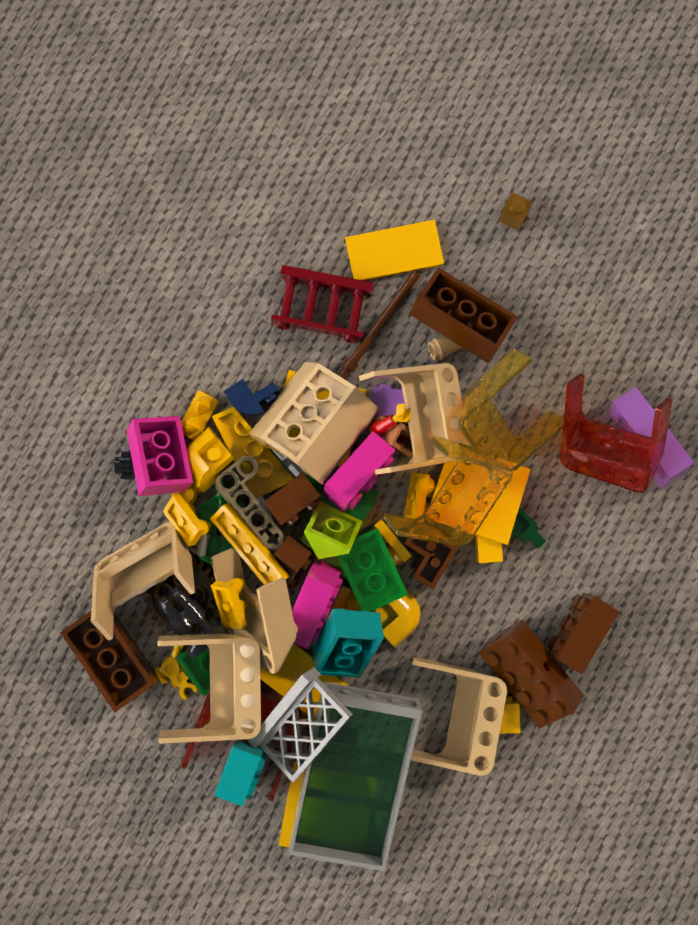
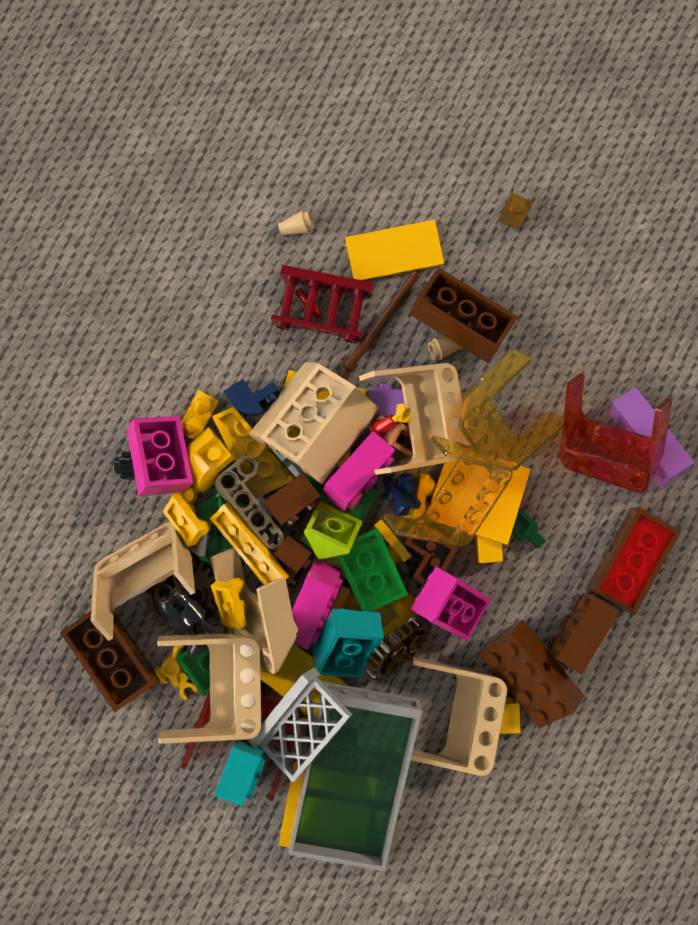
none -> tan cone [278,210,314,236]
none -> red piece [295,288,322,318]
none -> dark brown gear [365,615,432,681]
none -> dark blue hips [383,474,422,516]
none -> clear smoke plate [396,559,416,579]
none -> dark pink brick [411,567,491,641]
none -> brick [586,507,681,615]

